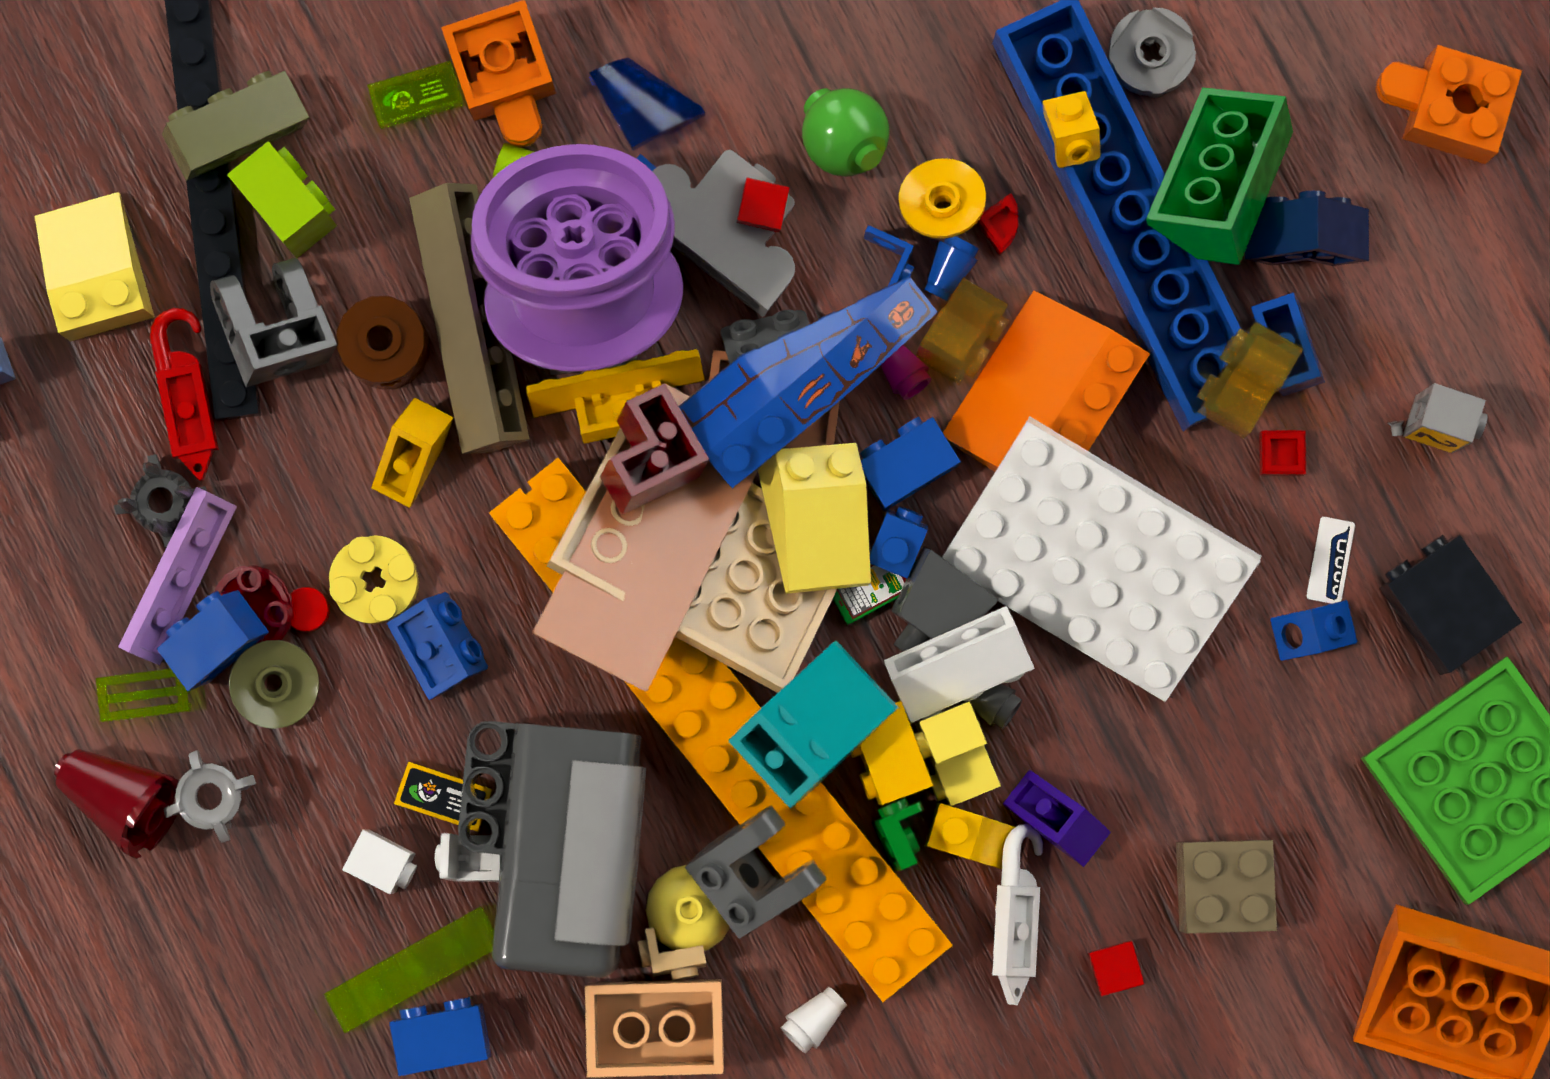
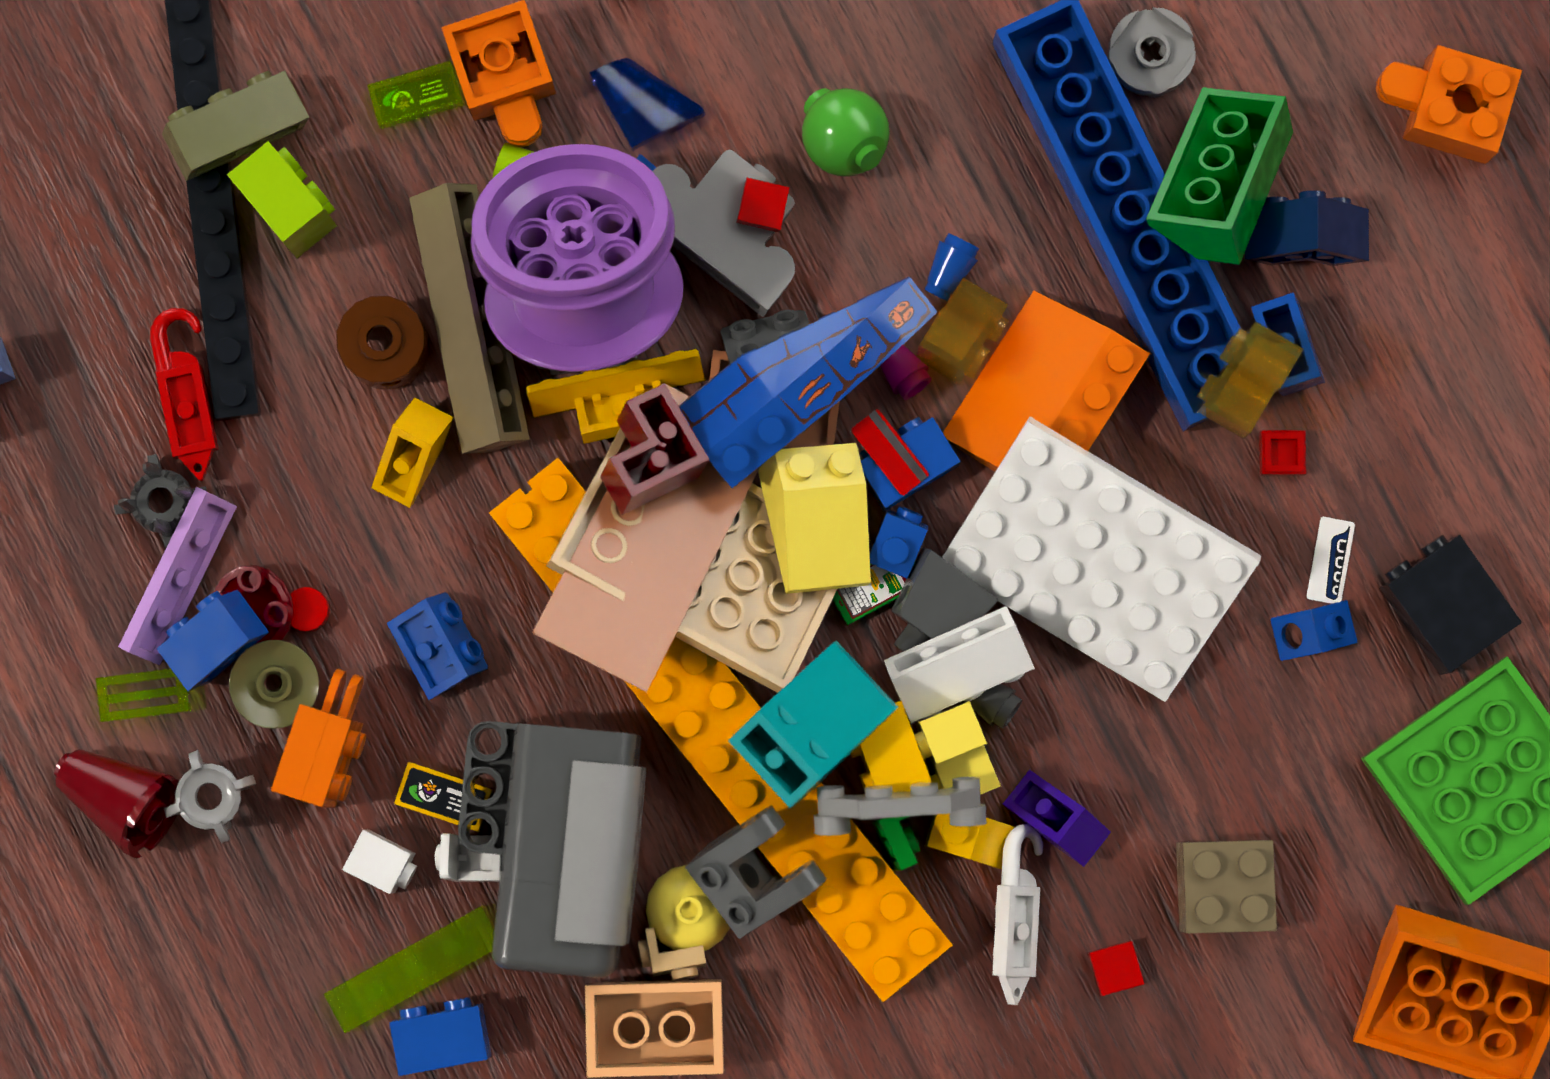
light yellow slope [35,192,154,341] -> none
dark grey brick [210,258,337,387] -> none
light yellow plate [329,535,419,624] -> none
white cone [781,987,847,1053] -> none
blue bracket [864,225,914,286] -> none
yellow dish [898,158,986,238] -> none
red tile [977,193,1019,255] -> none
yellow bracket [1042,91,1101,168] -> none
light grey piece [1387,420,1404,436] -> none
light grey brick [1402,383,1488,453] -> none
none -> orange brick [271,669,366,808]
none -> light grey plate [814,777,986,836]
none -> red sticker [851,409,929,495]

